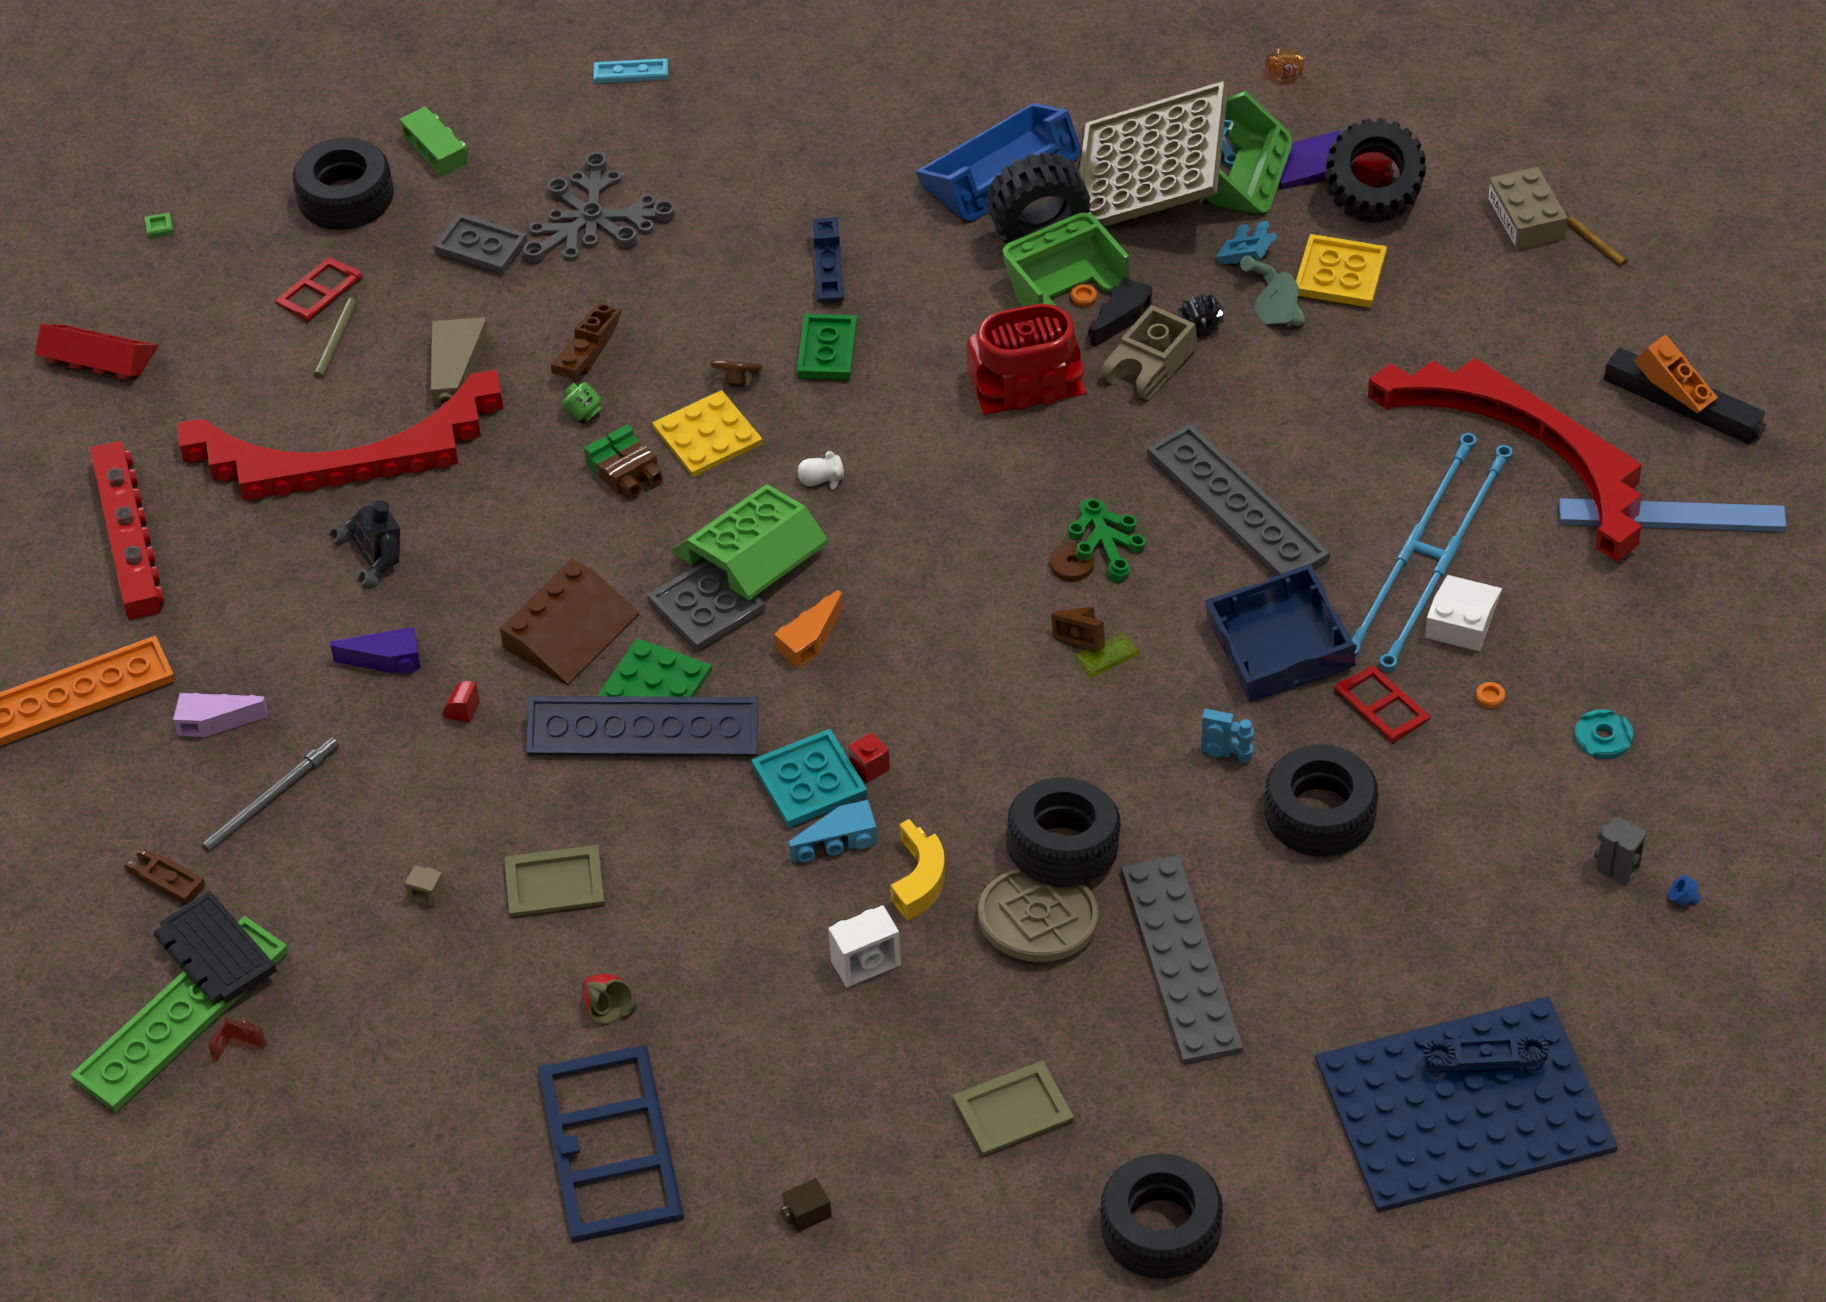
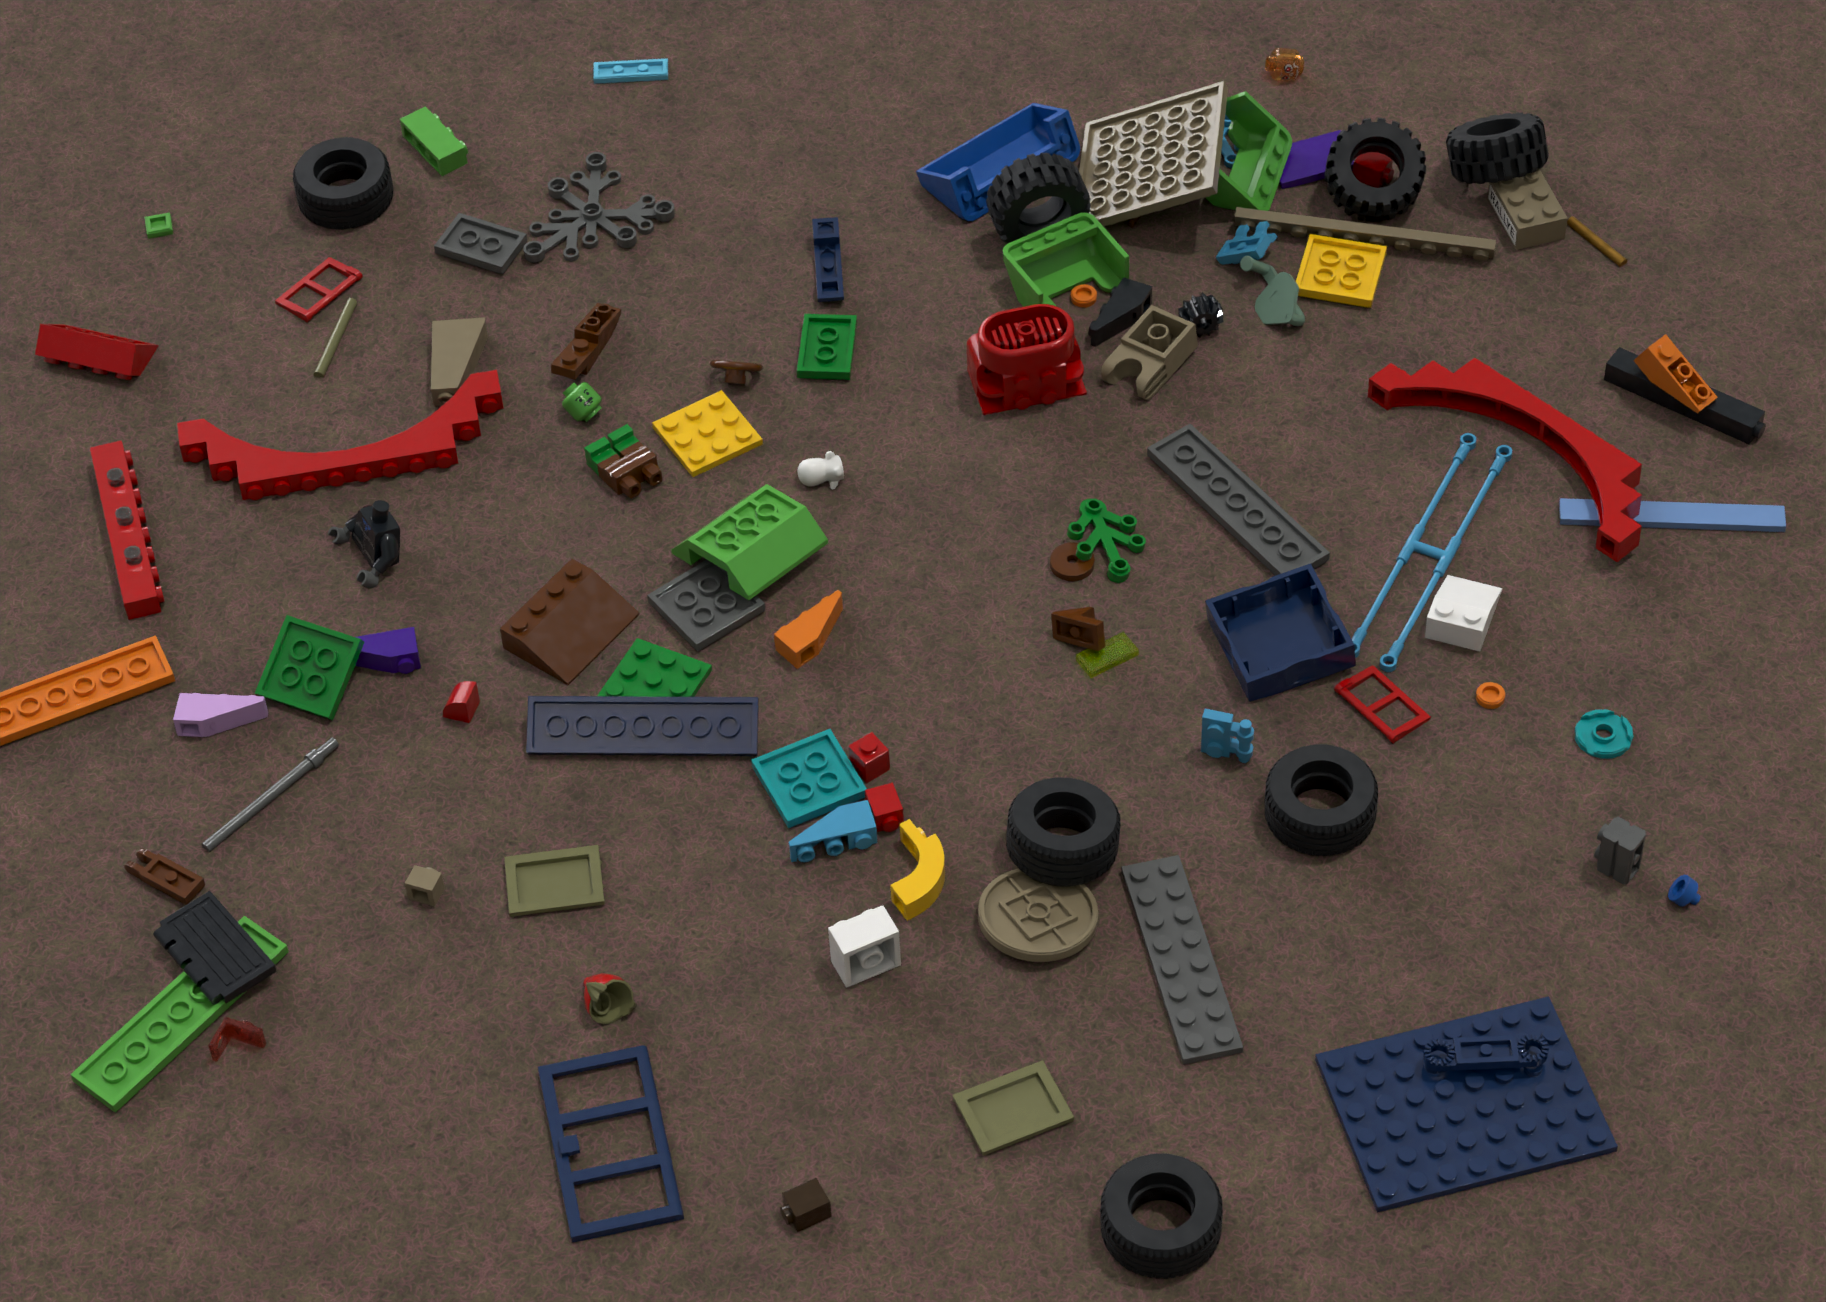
none -> green plate [255,615,364,721]
none -> red brick [865,782,904,832]
none -> dark tan plate [1235,207,1496,261]
none -> black tyre [1446,113,1549,184]

